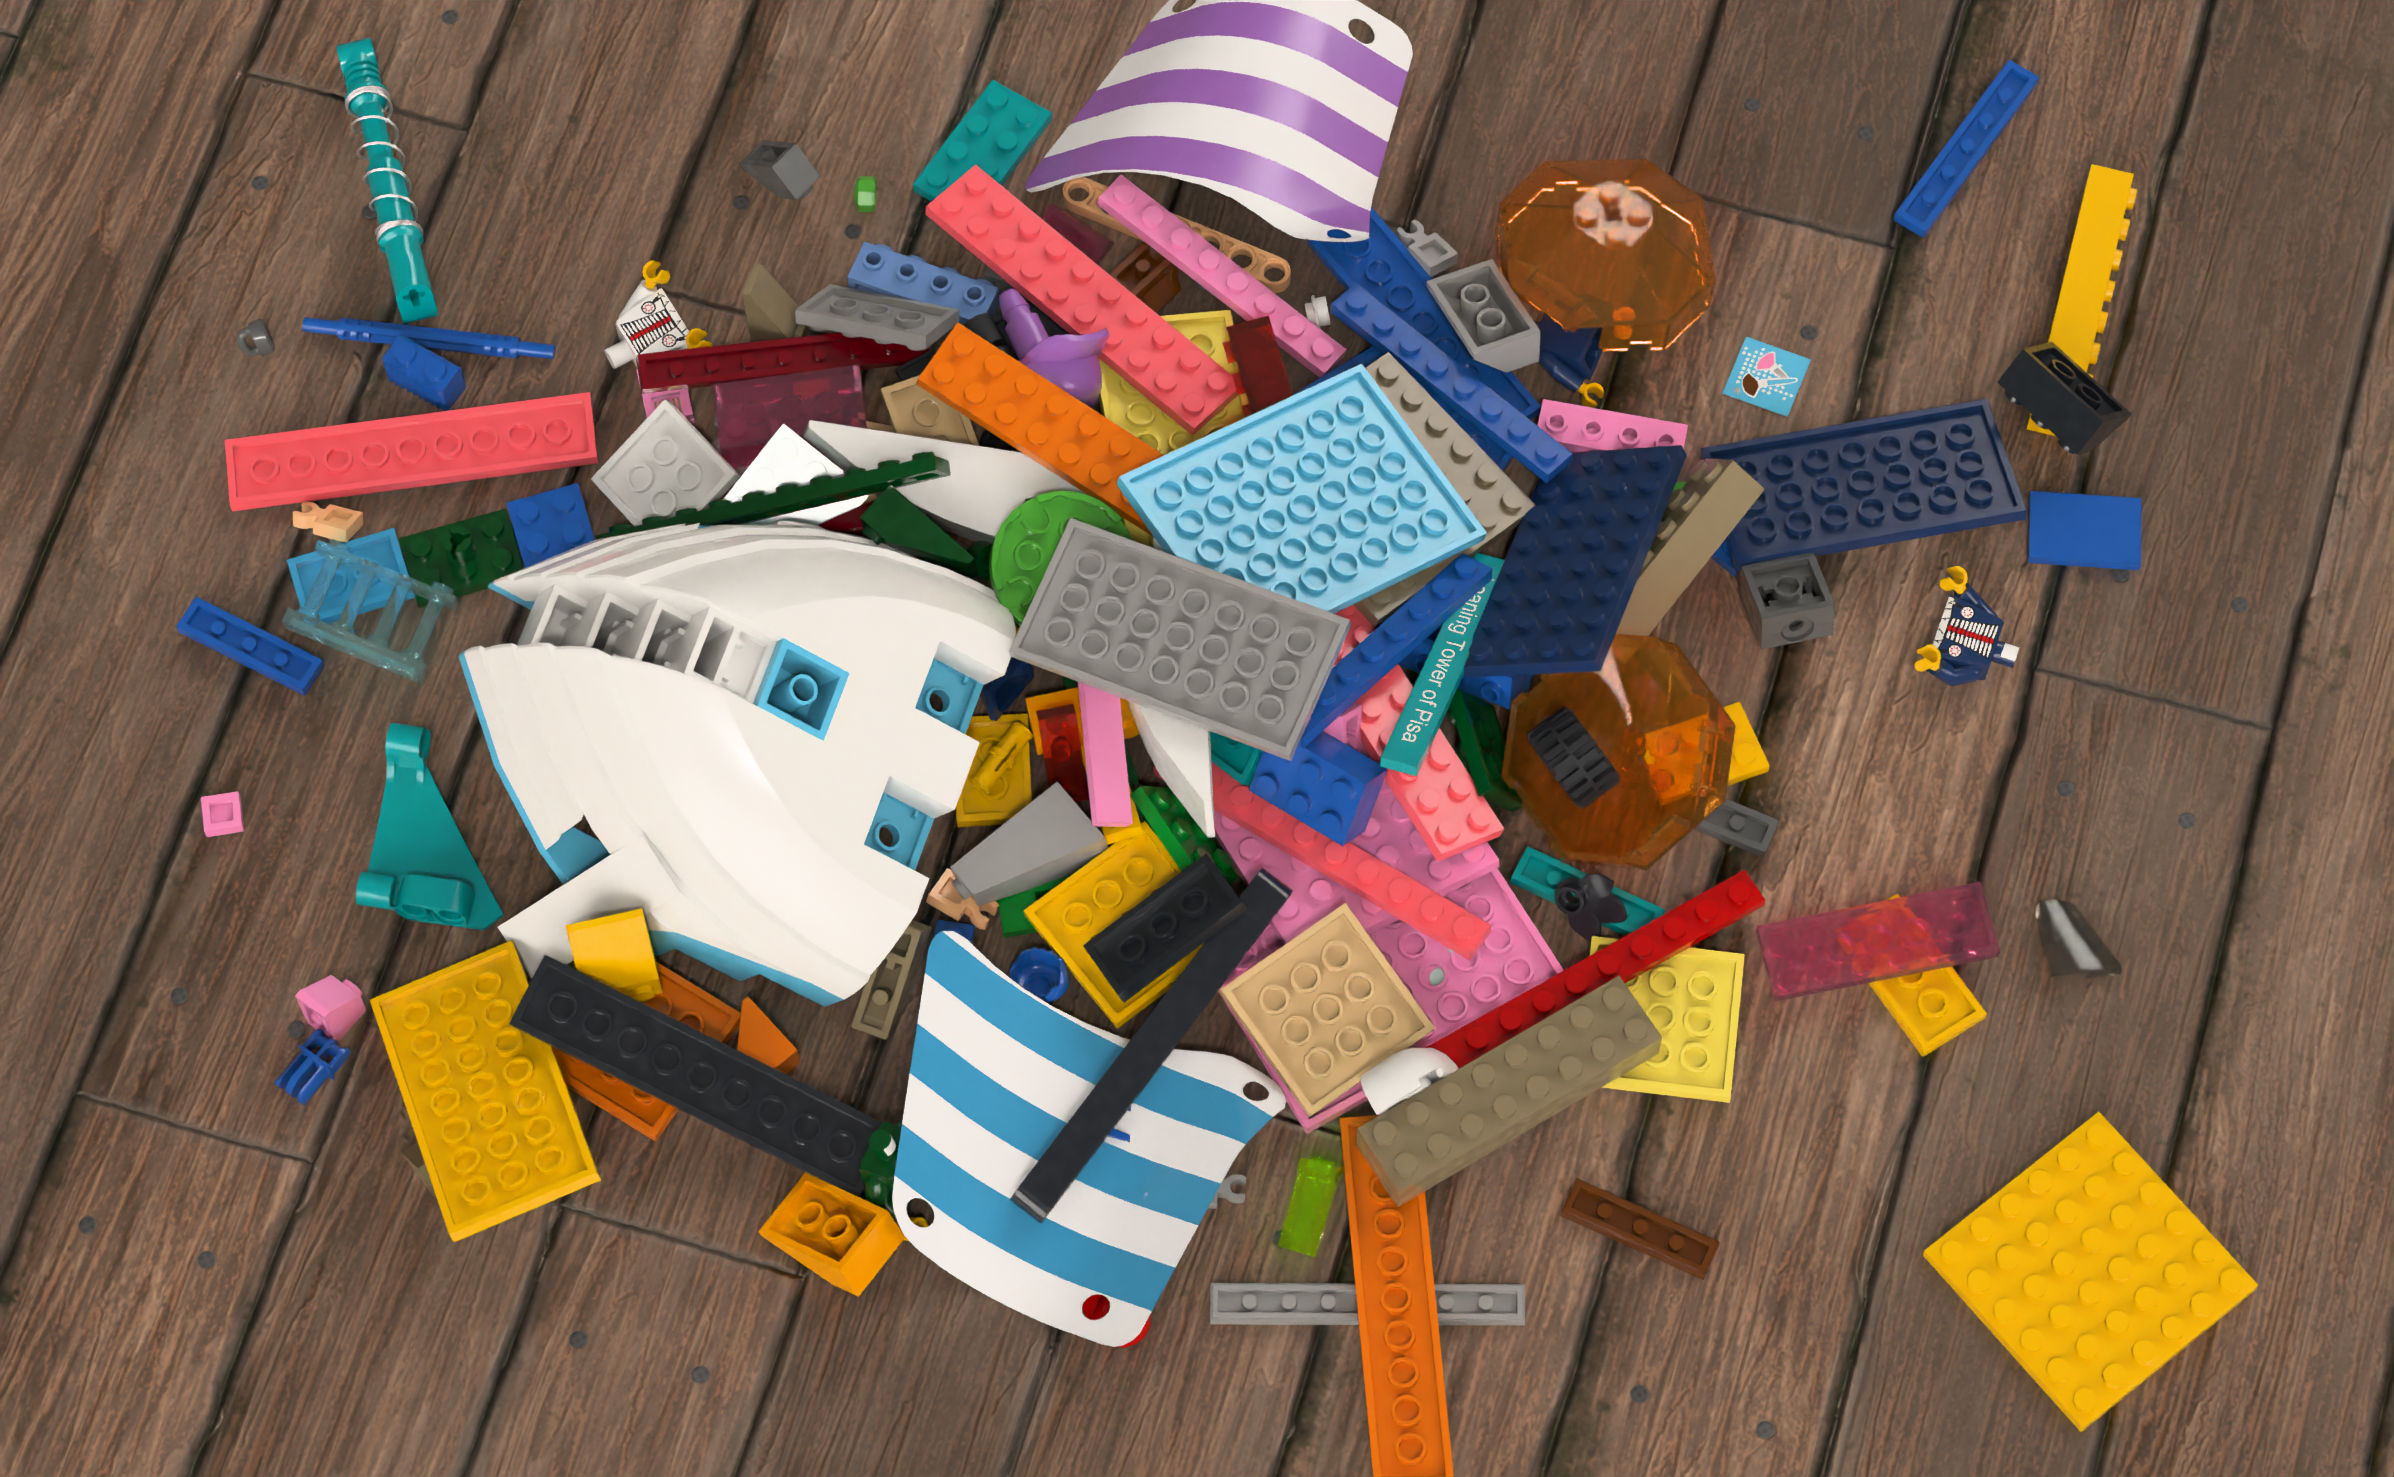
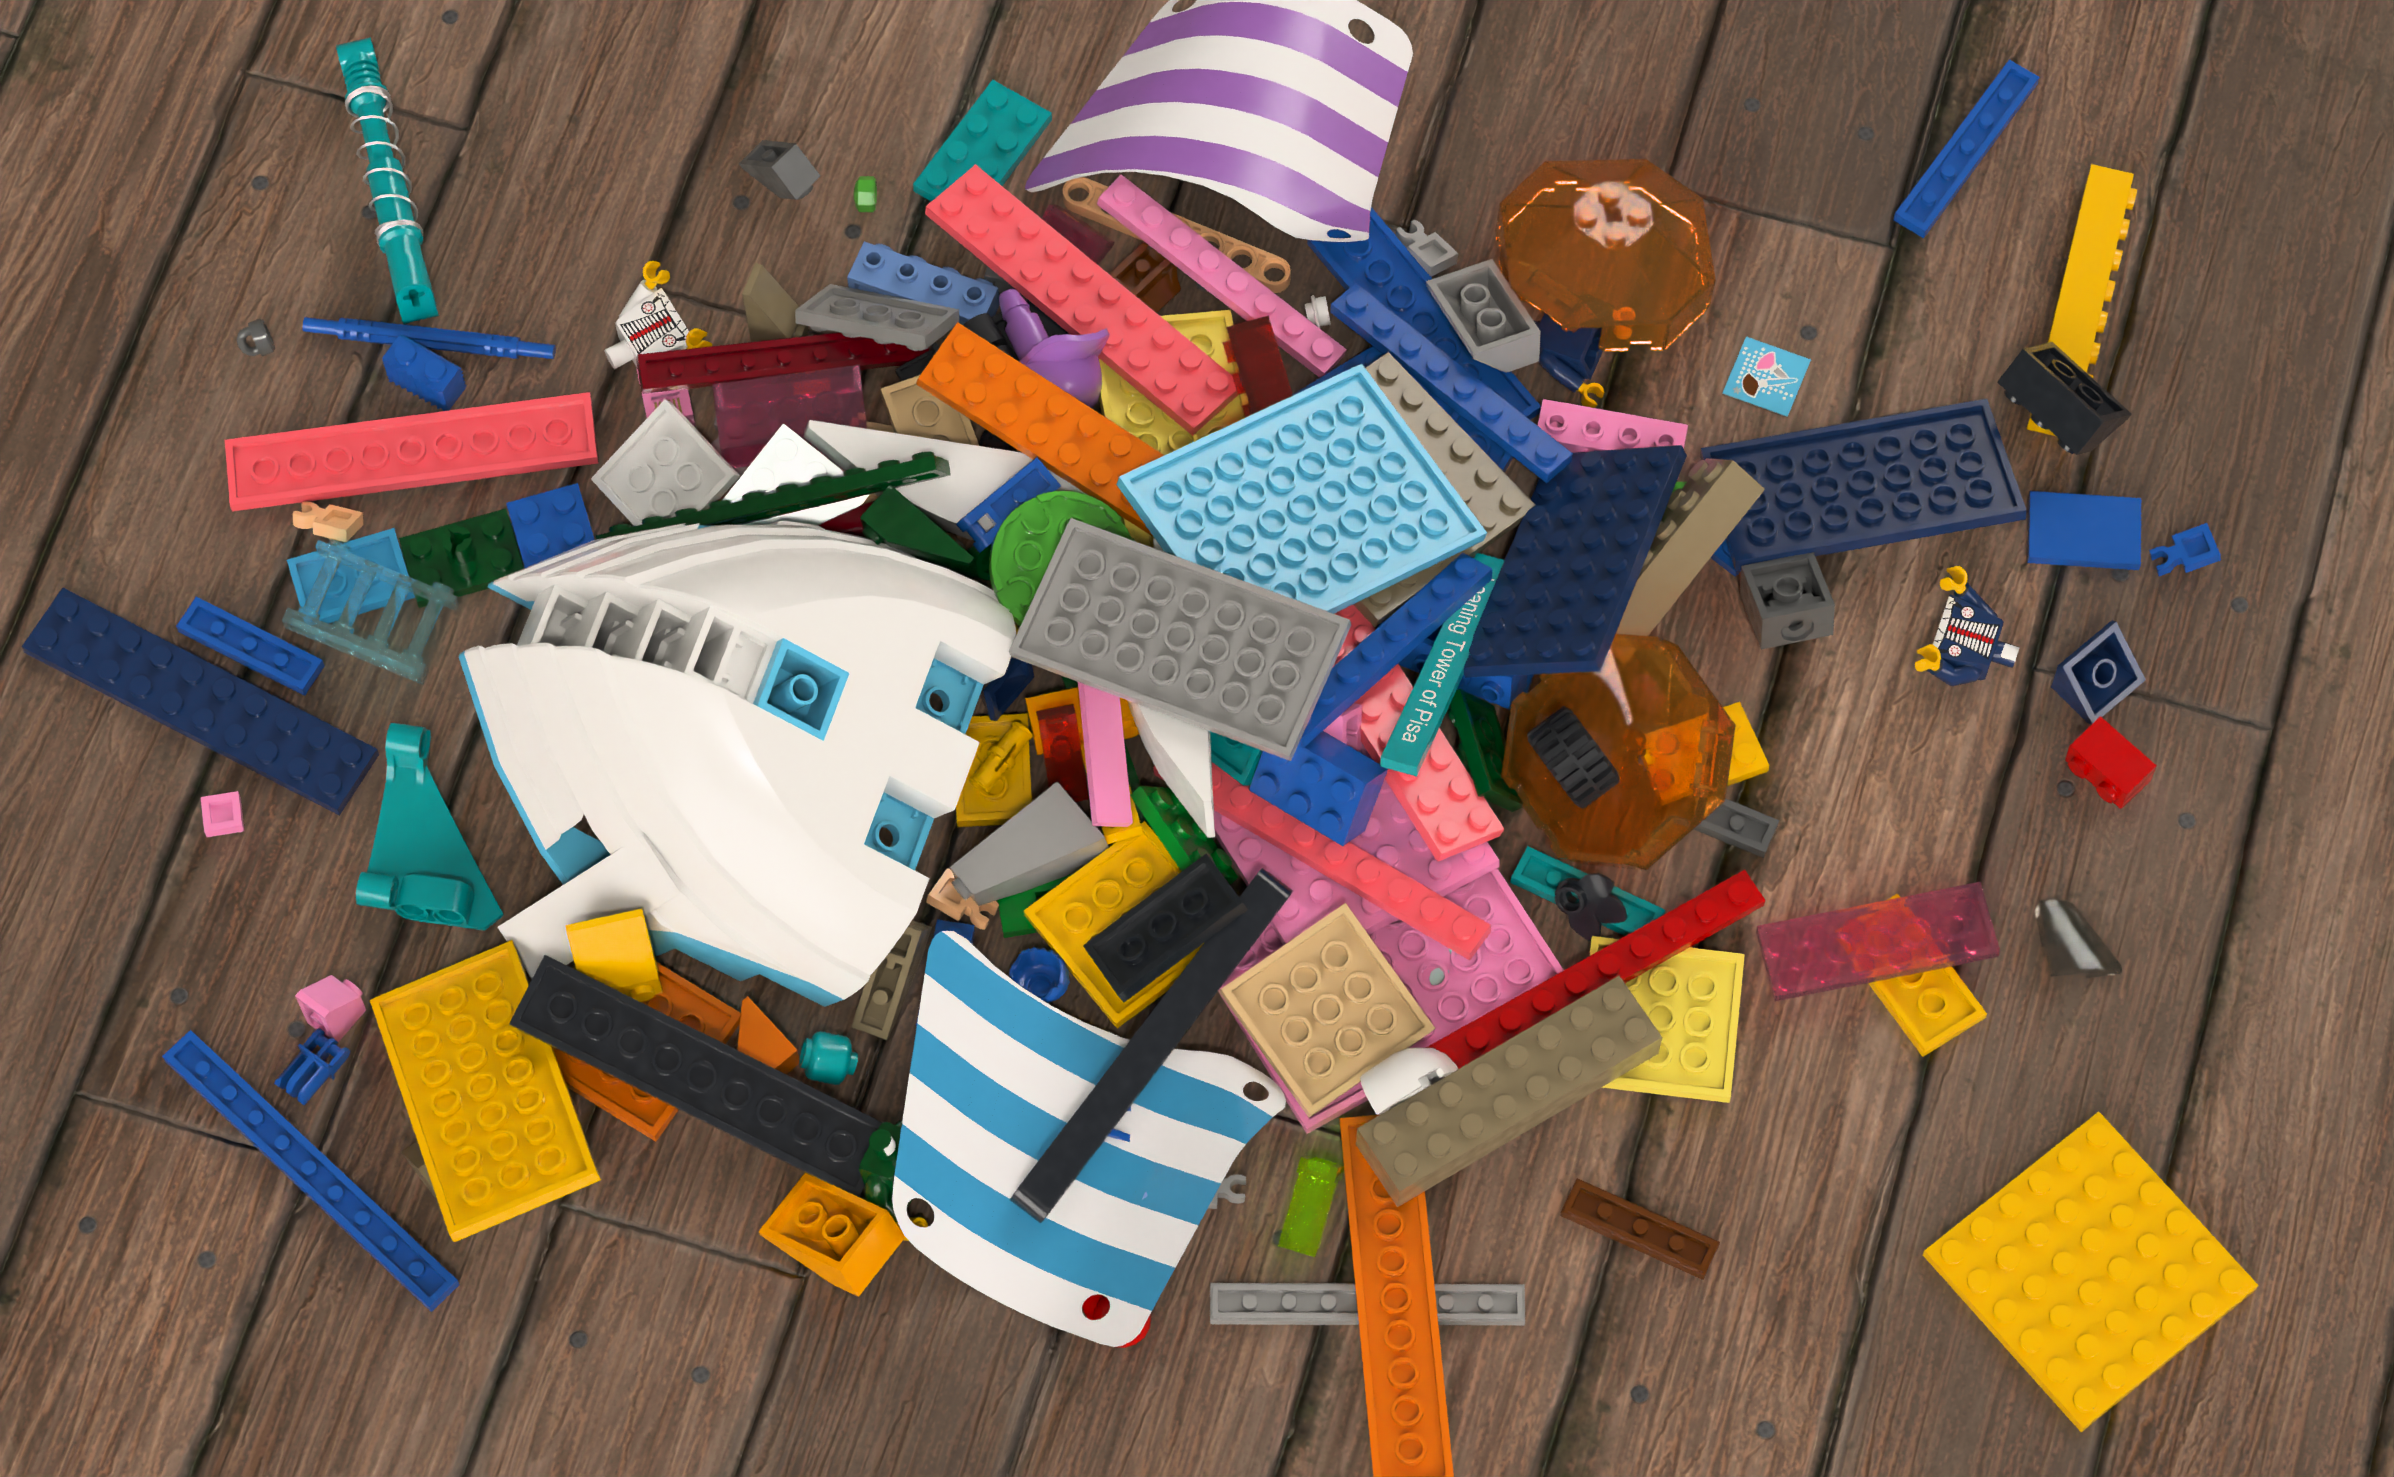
none -> dark blue plate [22,588,379,816]
none -> blue plate [162,1030,460,1312]
none -> teal head [799,1031,858,1085]
none -> blue plate [956,457,1061,553]
none -> dark blue slope [2051,620,2146,725]
none -> red brick [2065,716,2157,809]
none -> blue plate [2149,523,2221,576]

